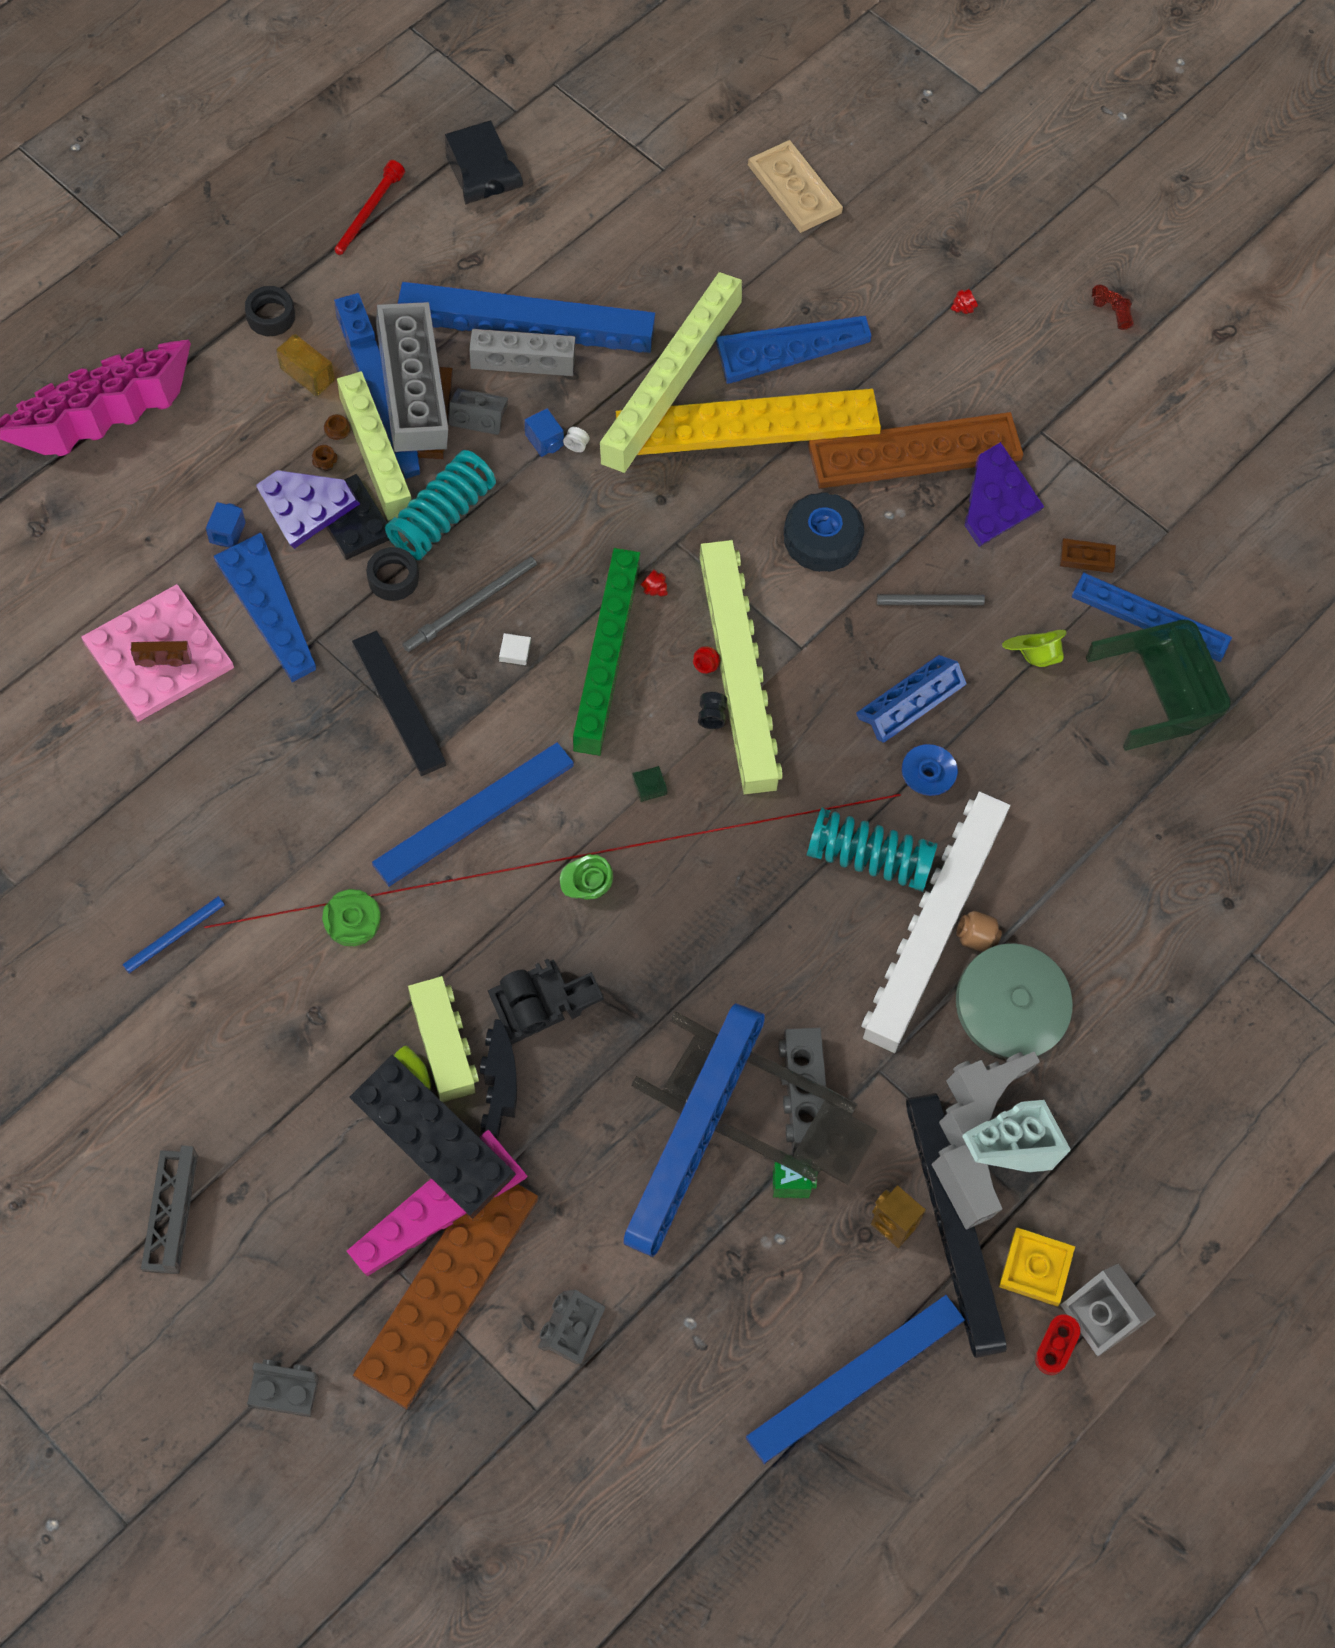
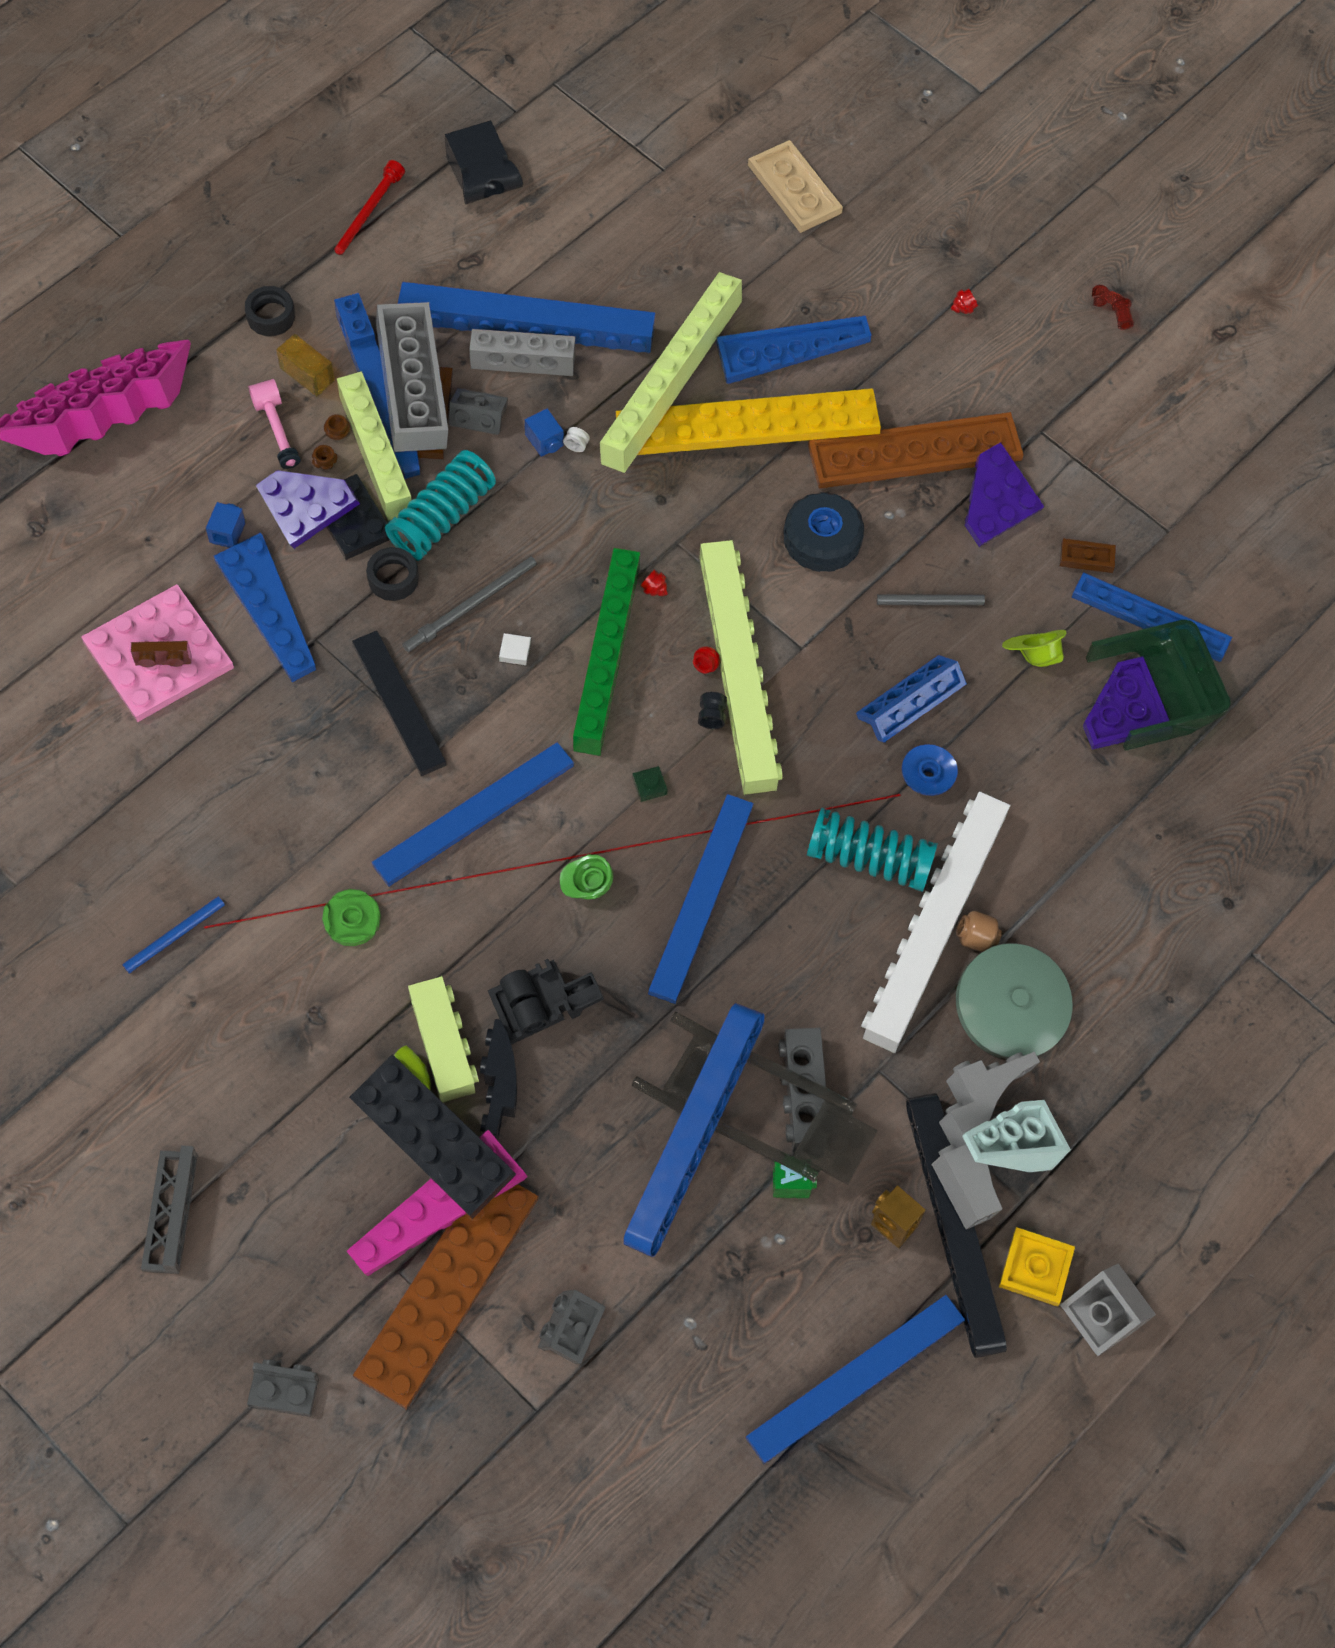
red plate [1035,1314,1081,1375] -> none
none -> bright pink piece [248,379,301,469]
none -> blue tile [648,794,754,1004]
none -> dark purple plate [1083,657,1172,750]

